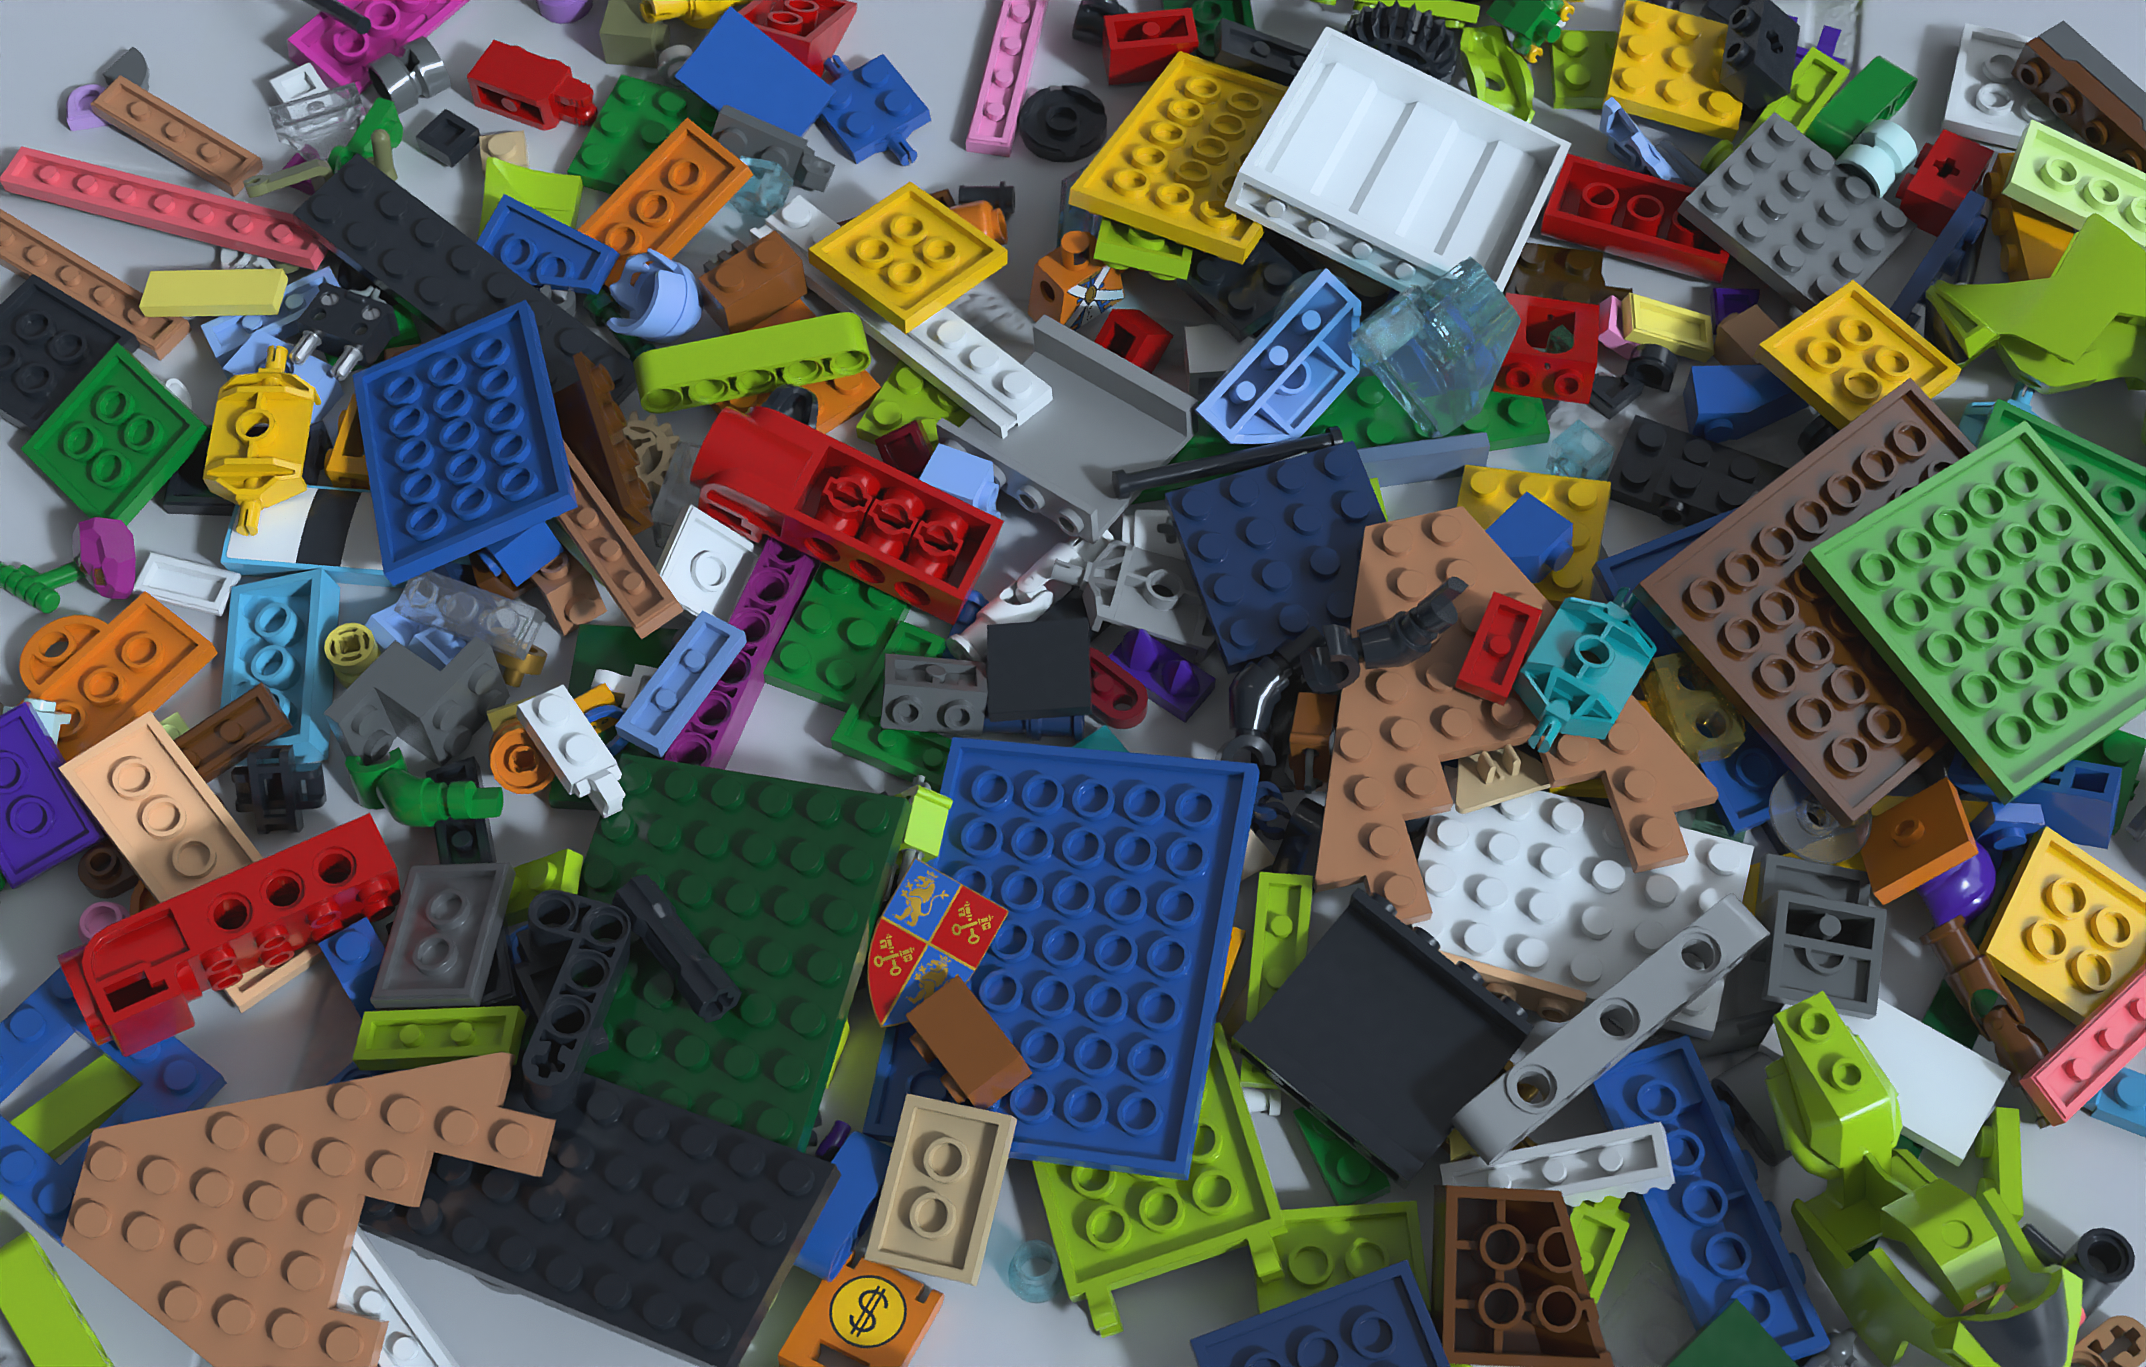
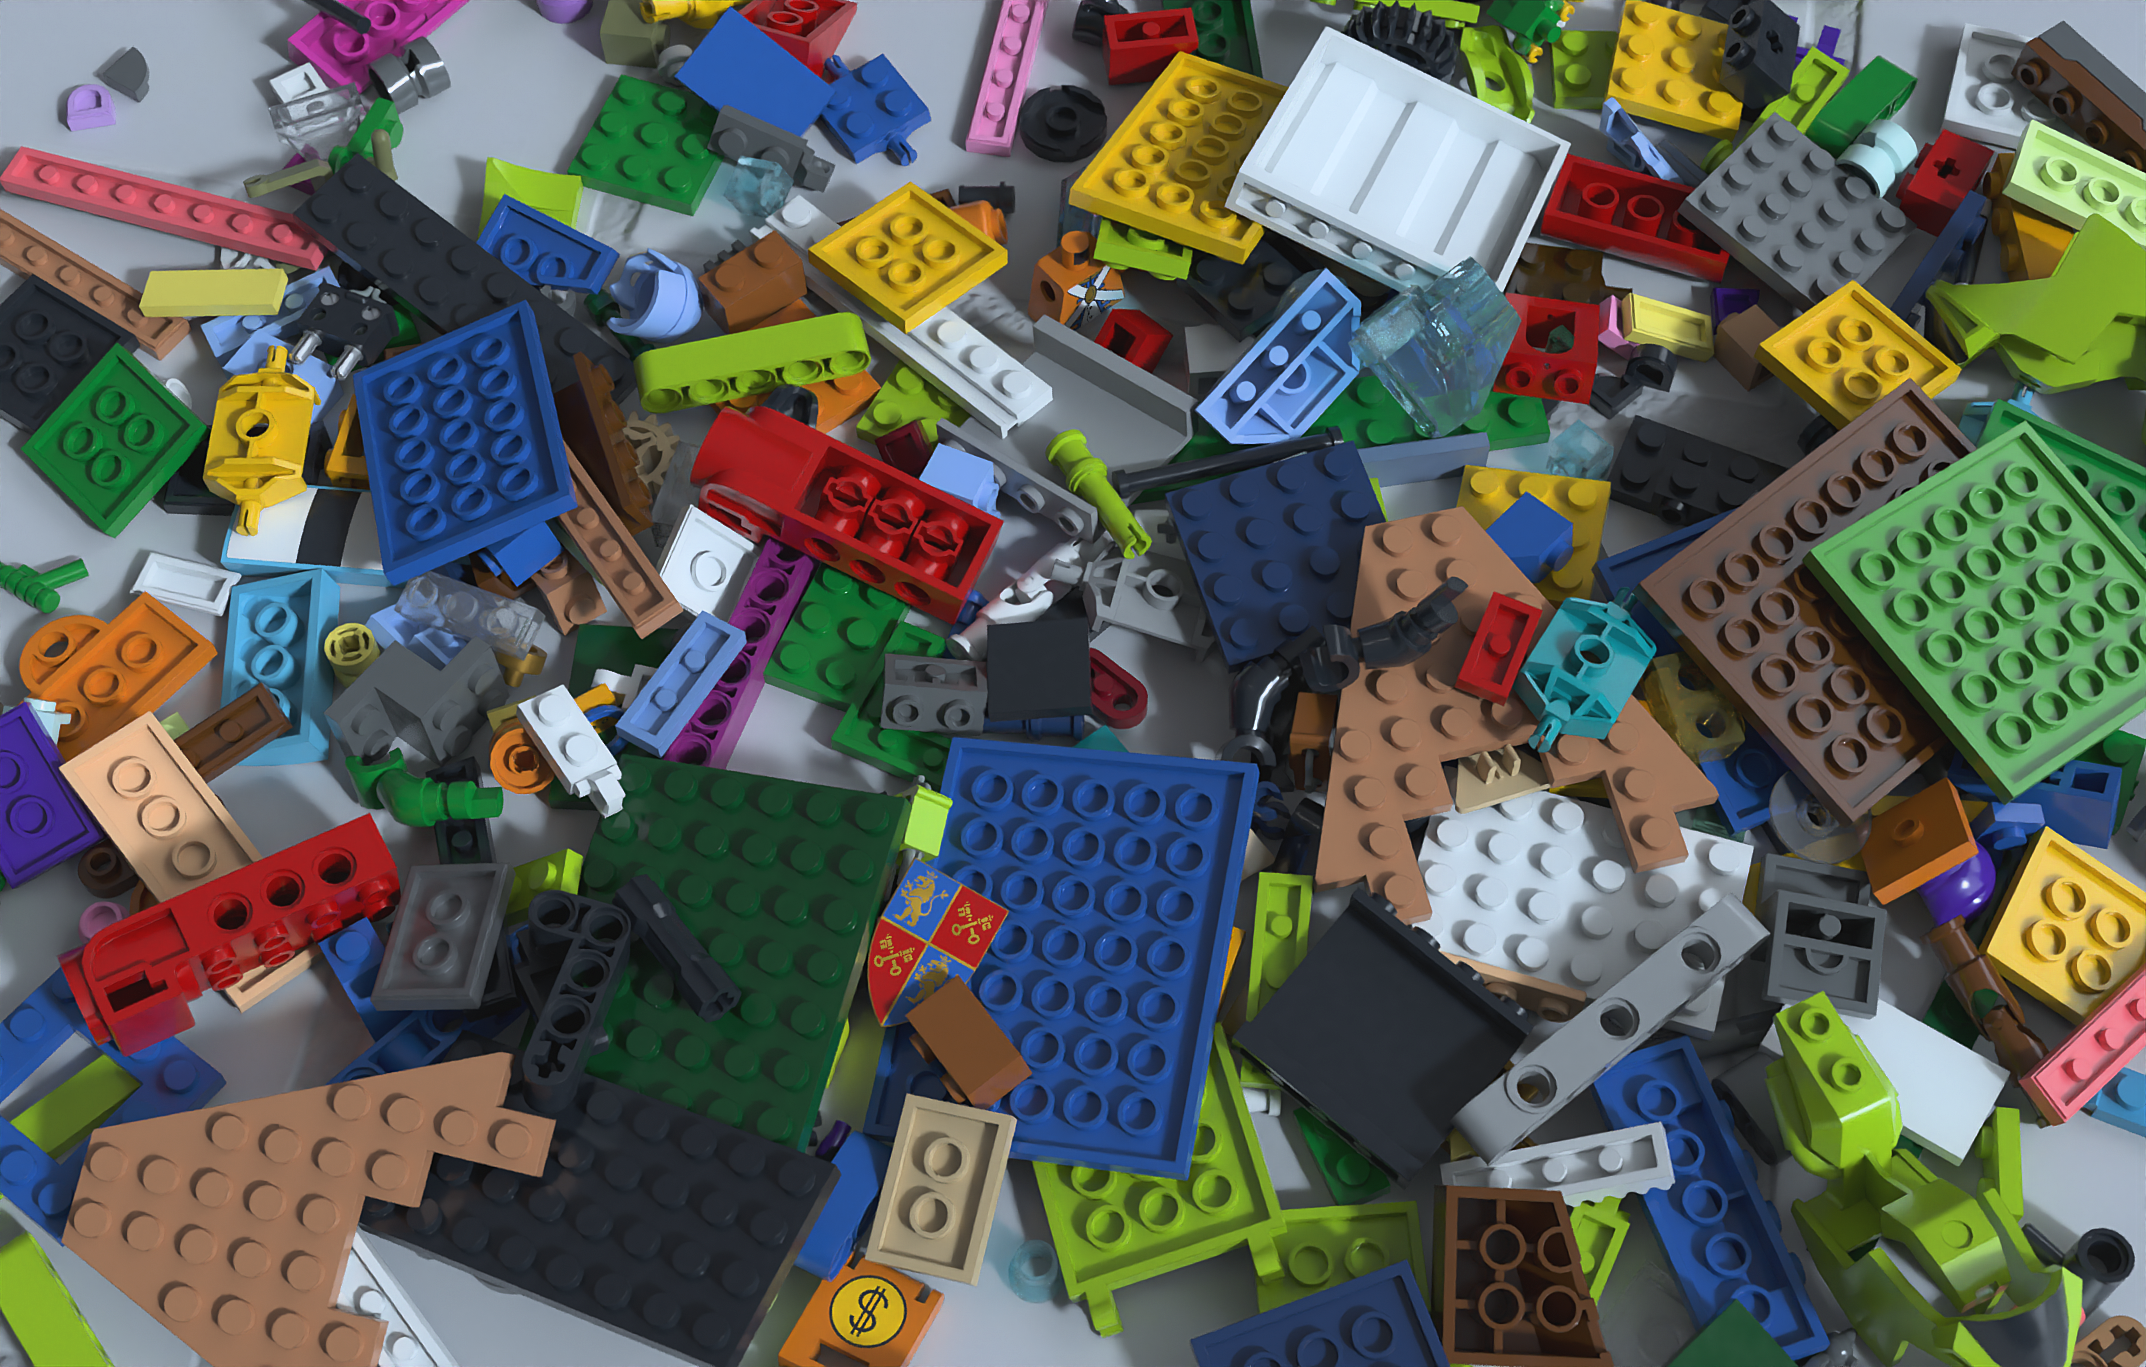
magenta rock [72,517,136,599] -> none
nougat tile [90,75,264,197] -> none
black piece [231,745,327,835] -> none
lime plate [352,1006,526,1071] -> none
black plate [415,108,481,168] -> none
red hinge [467,40,598,131] -> none
tan plate [479,130,530,178] -> none
orange plate [577,118,753,291] -> none
dark purple tile [1109,629,1216,723] -> none
black plate [1214,18,1311,87] -> none
blue slope [1683,365,1810,443] -> none
none -> lime pin [1045,429,1152,559]

